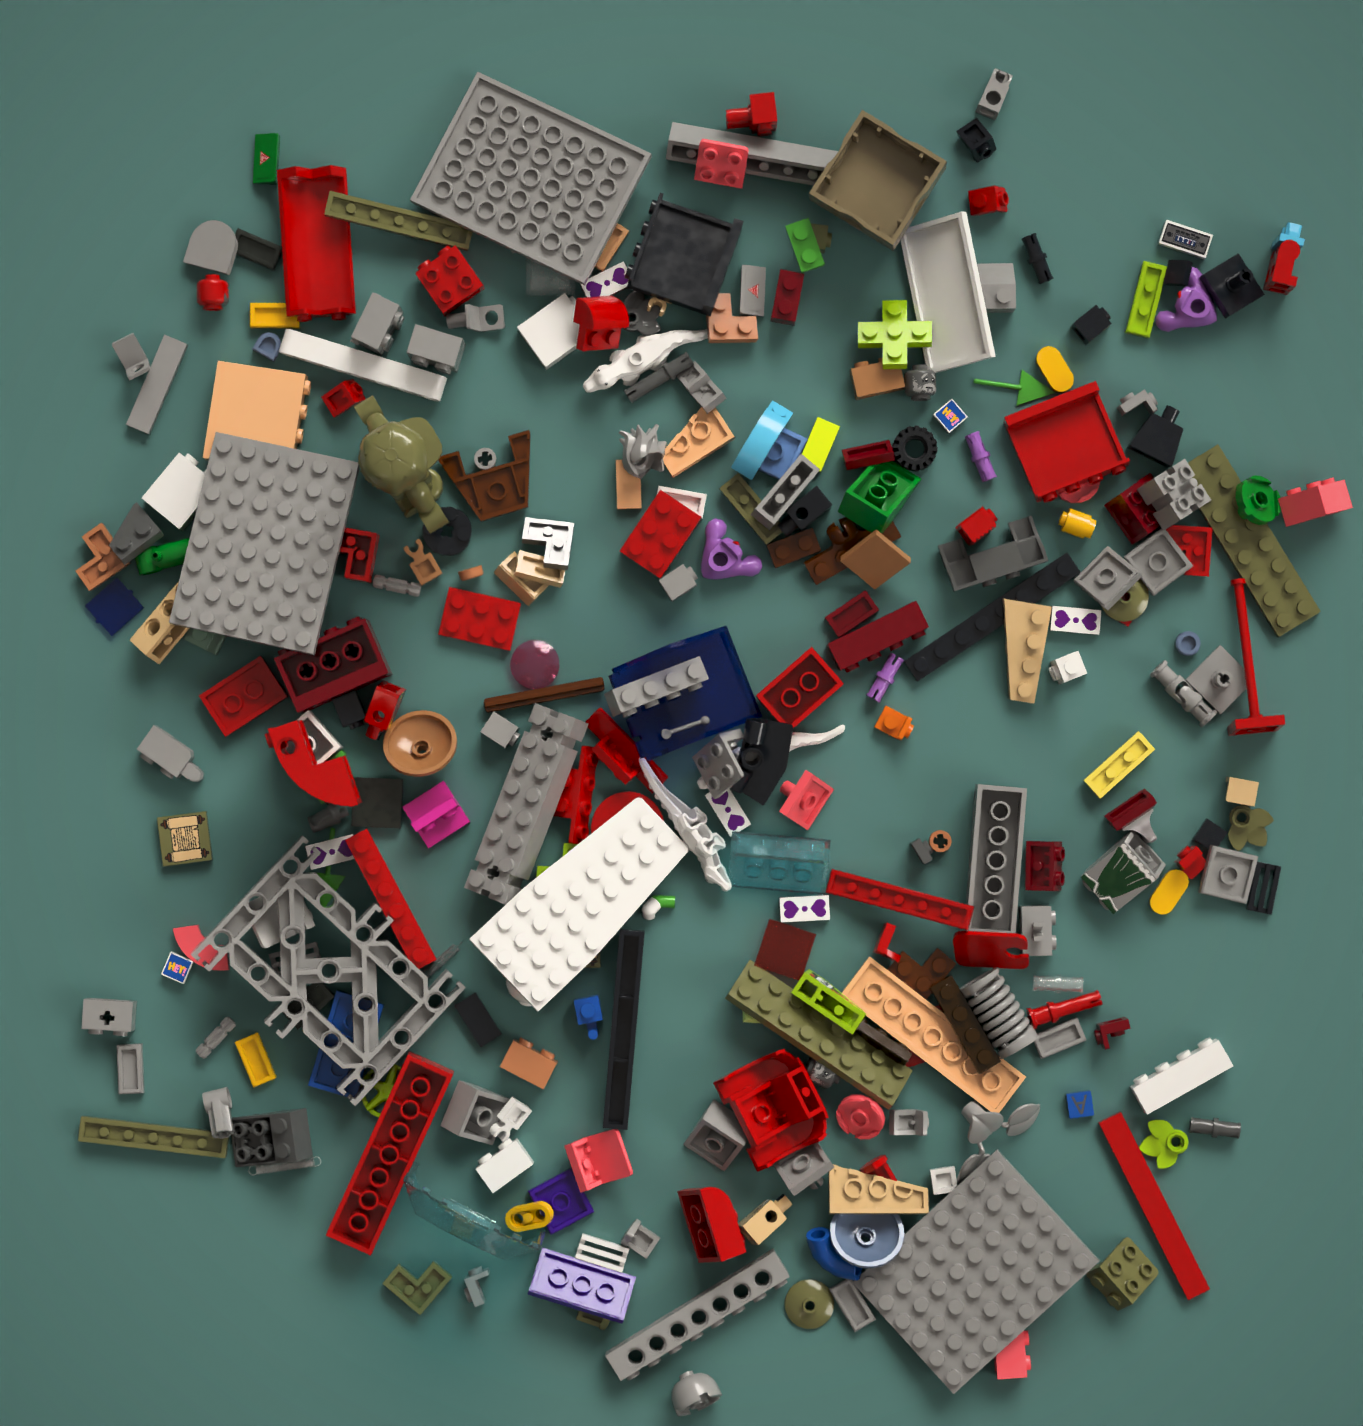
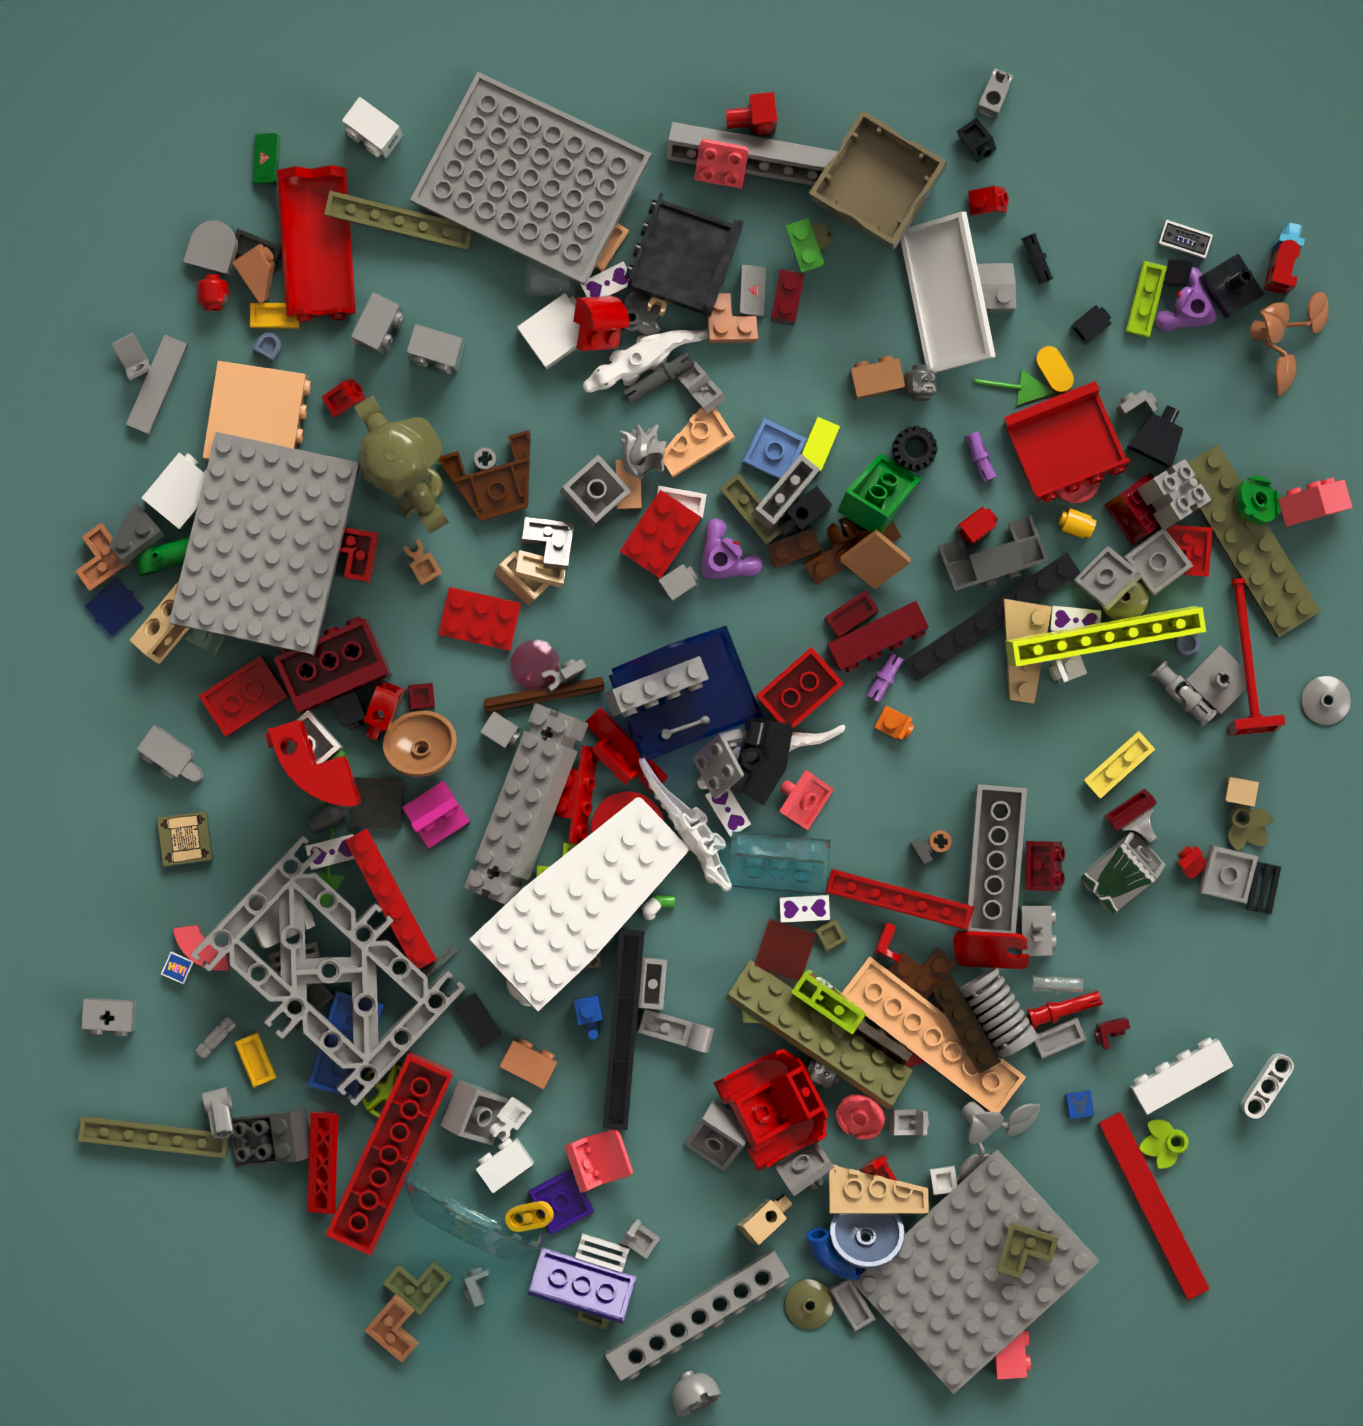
light grey tile [117,1043,145,1094] -> none
white piece [249,1157,321,1175] -> none
white beam [279,329,447,402] -> none
light grey axle [373,575,421,597] -> none
red brick [415,245,485,317] -> none
black plate [423,507,472,556] -> none
light grey bracket [446,304,505,332] -> none
nougat tile [458,565,484,581] -> none
red brick [677,1187,746,1263] -> none
medium azure arch [731,400,793,480] -> none
dark red tile [842,440,895,470] -> none
lime plate [858,300,932,369] -> none
tile [933,399,968,434] -> none
olive bracket [1085,1237,1159,1311] -> none
yellow tile [1149,869,1189,914] -> none
dark grey pin [1189,1117,1241,1139] -> none
black tile [1192,818,1228,850] -> none
none -> nougat slope [232,244,275,304]
none -> red fence [307,1111,338,1214]
none -> white brick [342,97,403,159]
none -> nougat plate [364,1294,419,1363]
none -> dark red tile [408,683,435,710]
none -> light grey plate [541,659,587,692]
none -> light grey slope [559,455,631,528]
none -> light grey brick [638,957,667,1010]
none -> light grey plate [638,1009,715,1053]
none -> olive tile [814,918,848,952]
none -> olive plate [997,1222,1059,1278]
none -> neon yellow brick [1005,606,1206,667]
none -> white beam [1240,1053,1294,1119]
none -> nougat plant [1250,291,1329,397]
none -> light grey dish [1301,676,1351,725]

